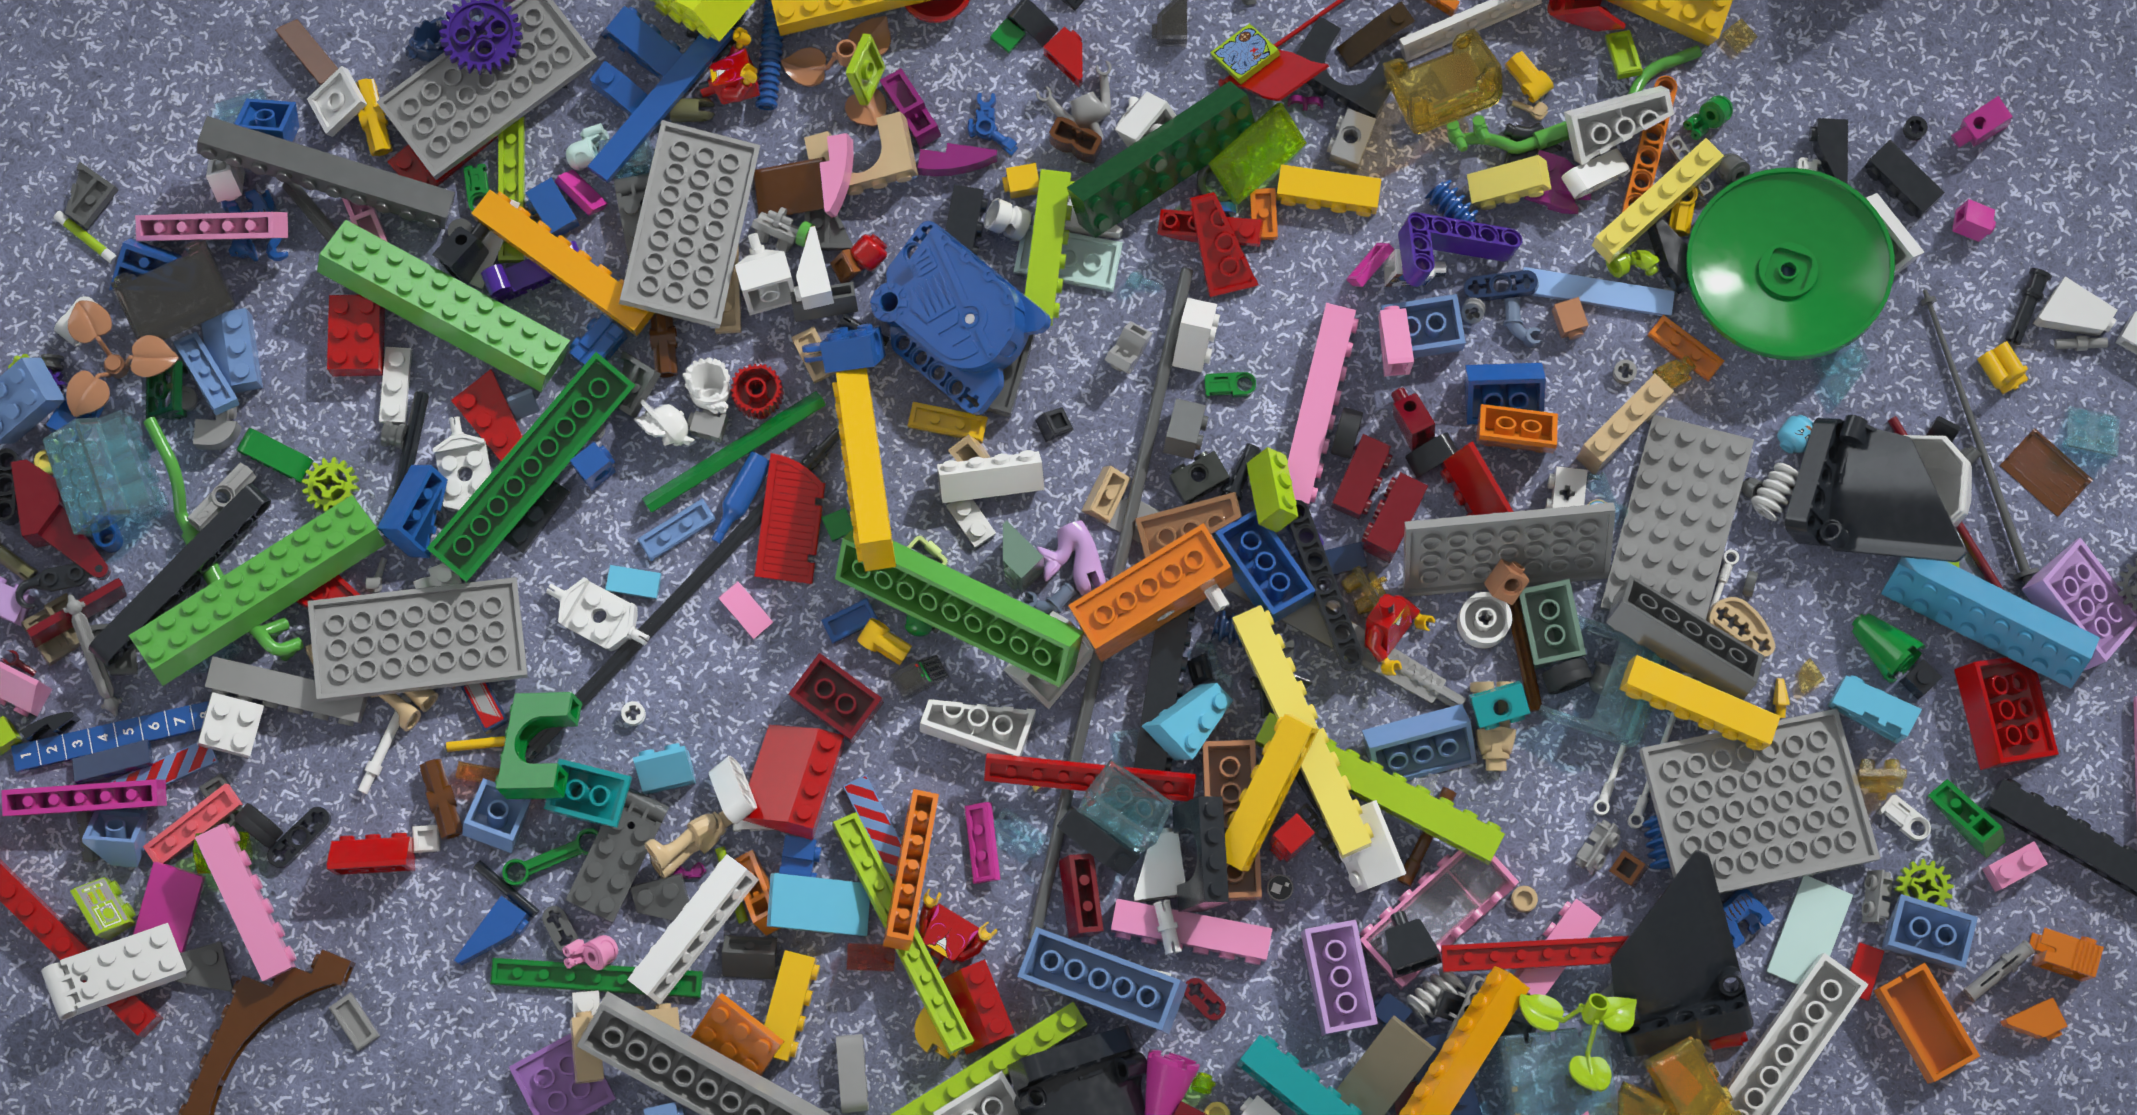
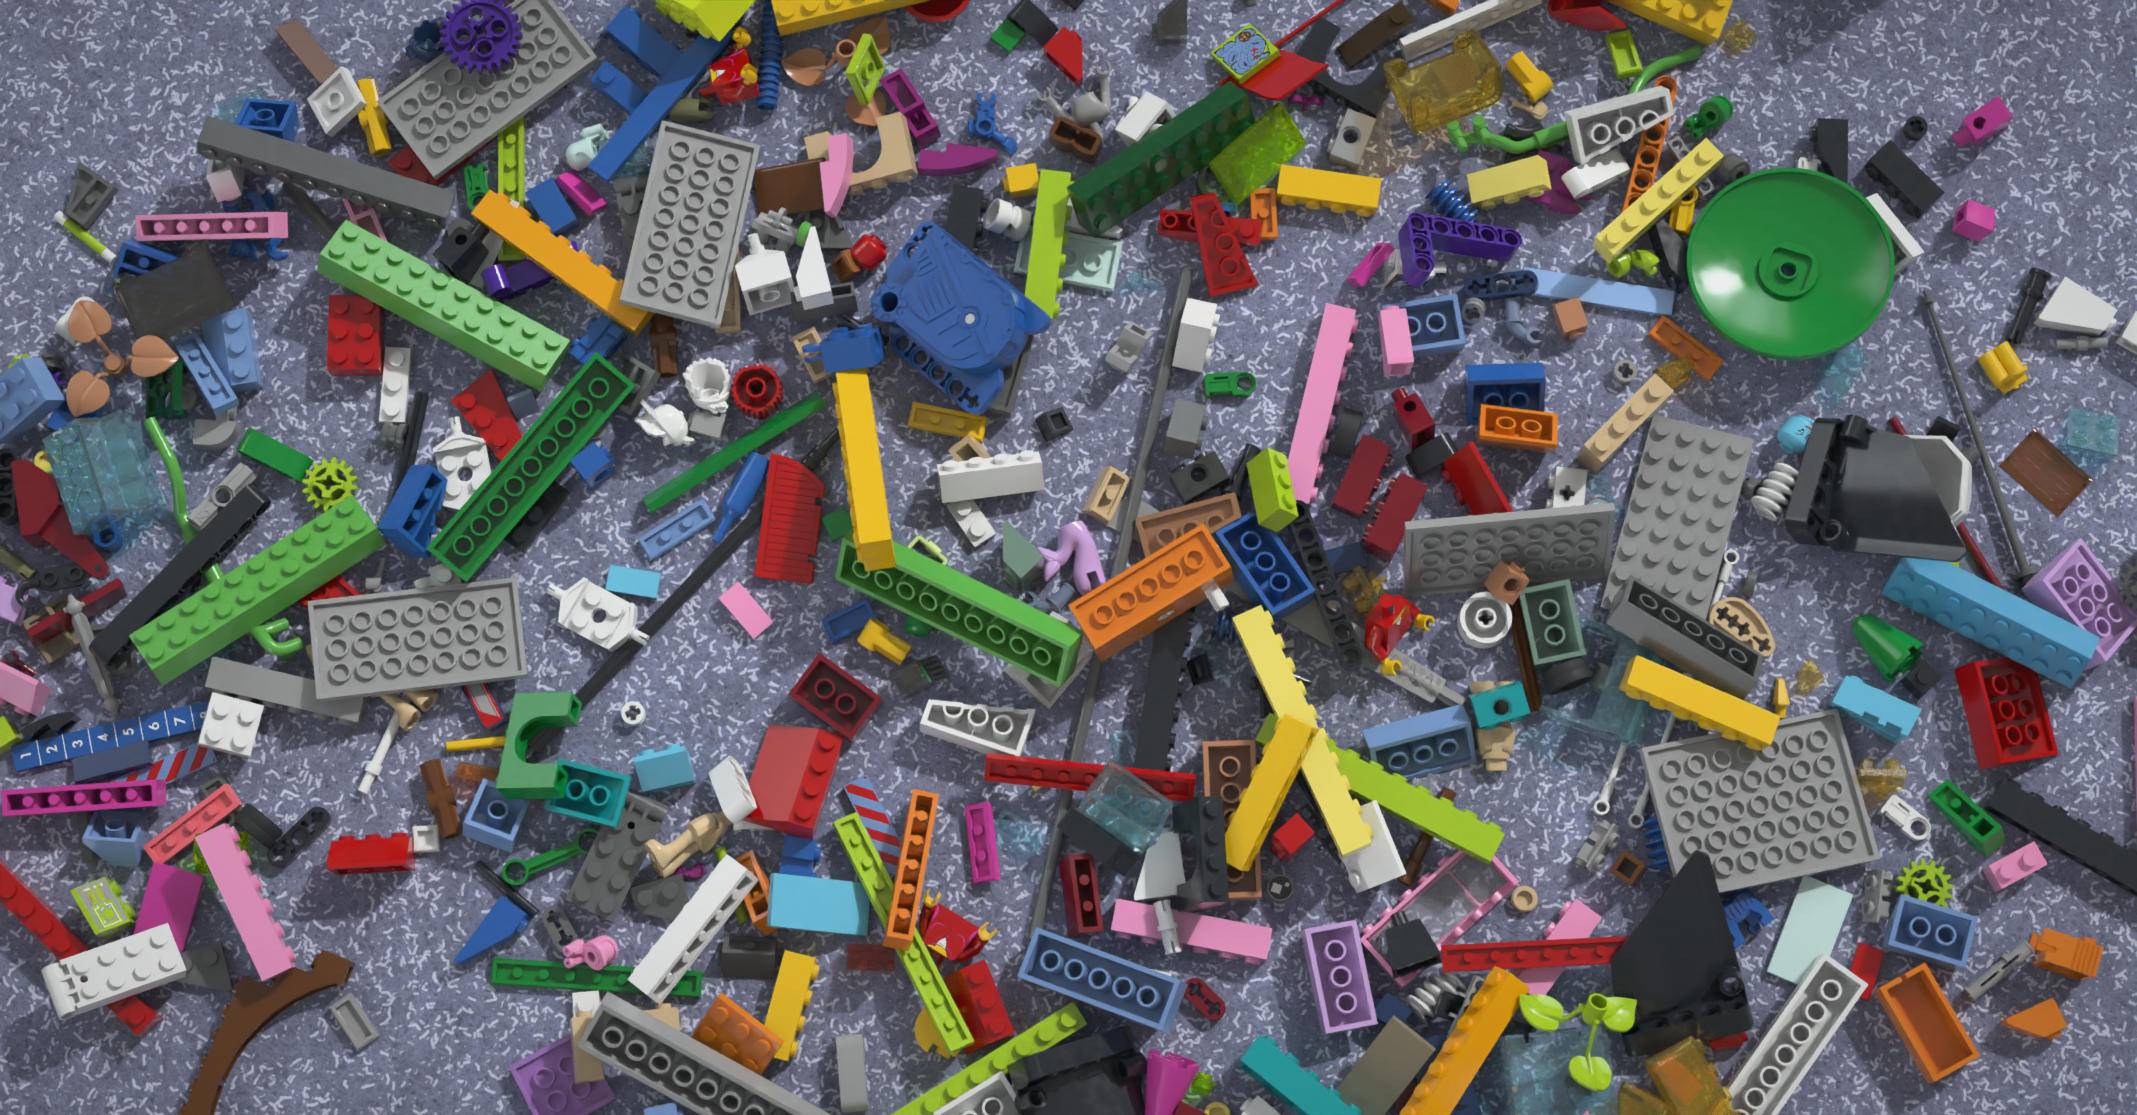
medium azure wedge [1142,683,1233,760] -> none

